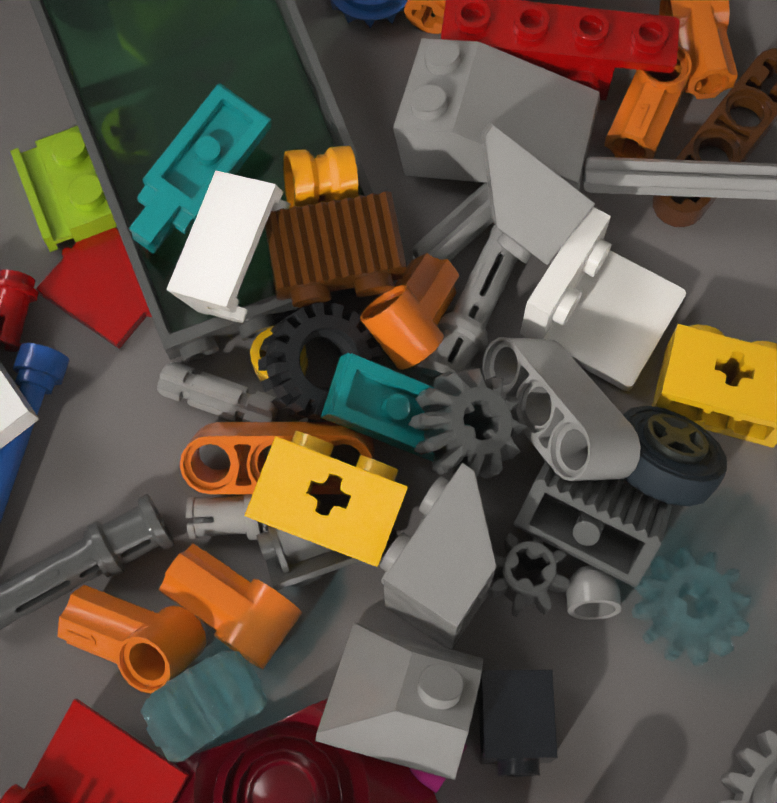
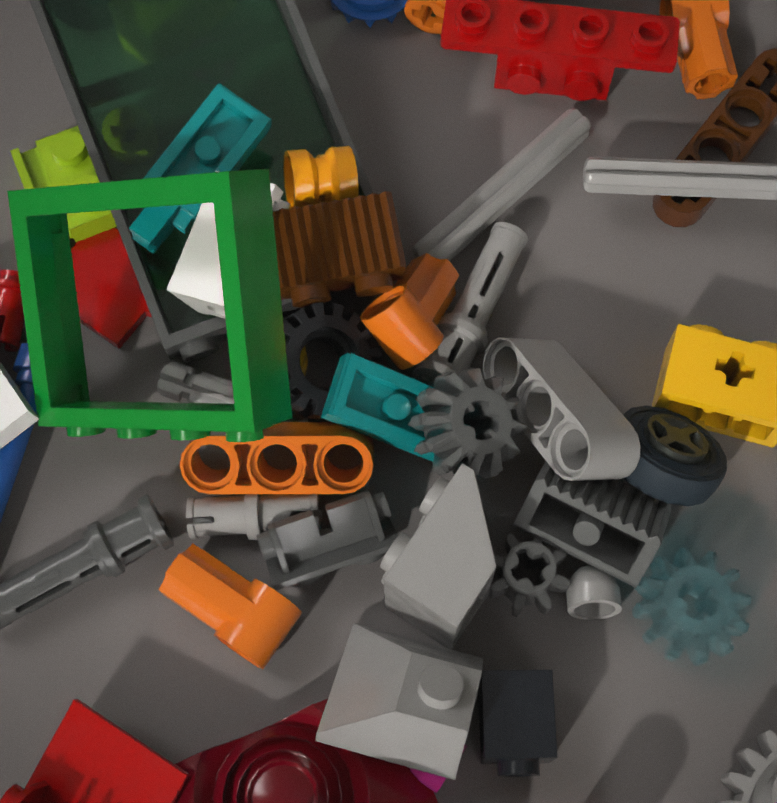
orange piece [57,585,206,694] -> none
clear light blue gear [140,651,268,762] -> none
yellow brick [244,431,408,567] -> none
light grey slope [393,38,600,191] -> none
light grey slope [481,123,595,265] -> none
white bracket [520,207,686,391] -> none
orange piece [604,45,692,159] -> none
none -> green window [7,169,292,442]

